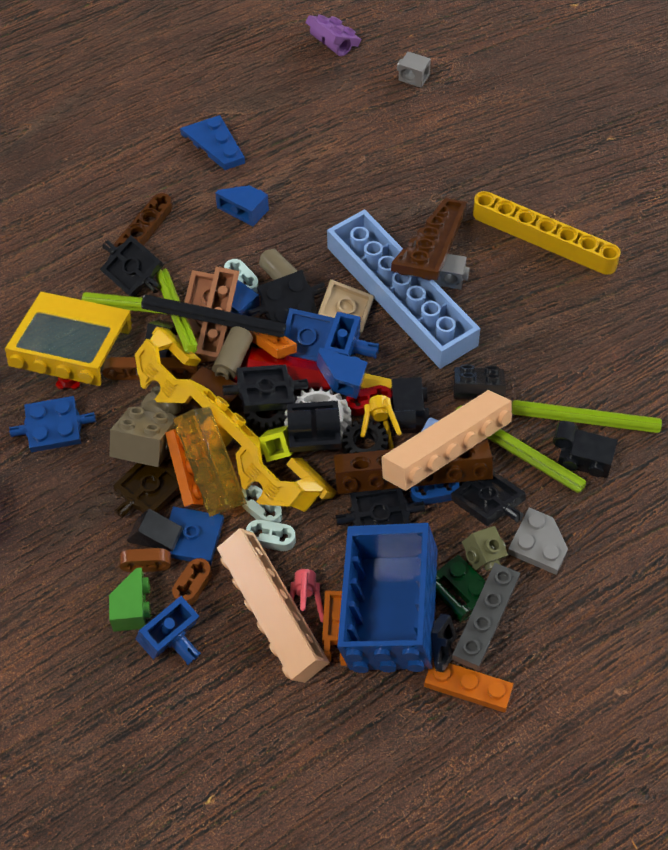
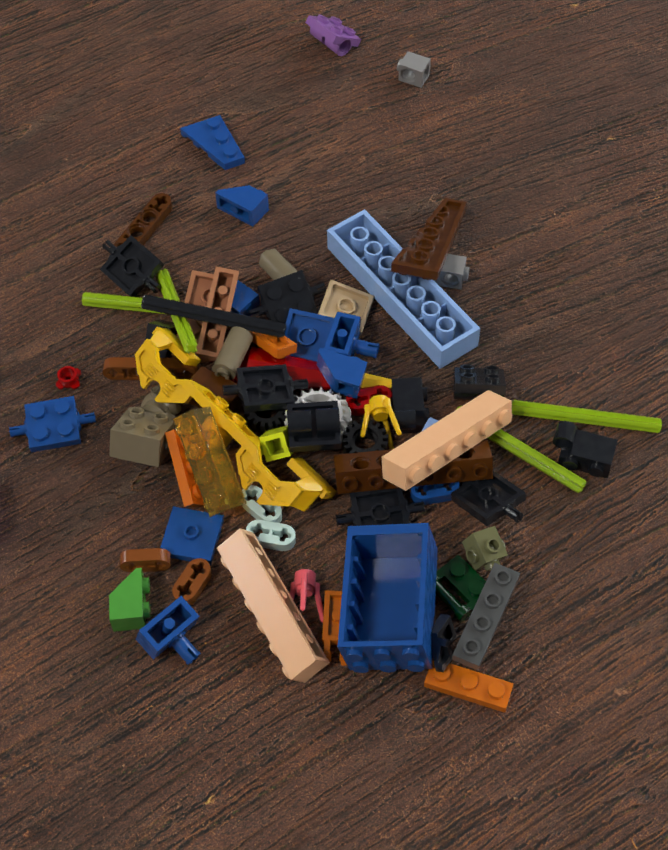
yellow panel [5,292,132,386] -> none
dark brown plate [113,458,180,518] -> none
black slope [127,509,183,552] -> none
light aqua beam [224,259,259,293] -> none
yellow beam [473,191,621,275] -> none
light grey plate [507,507,568,575] -> none

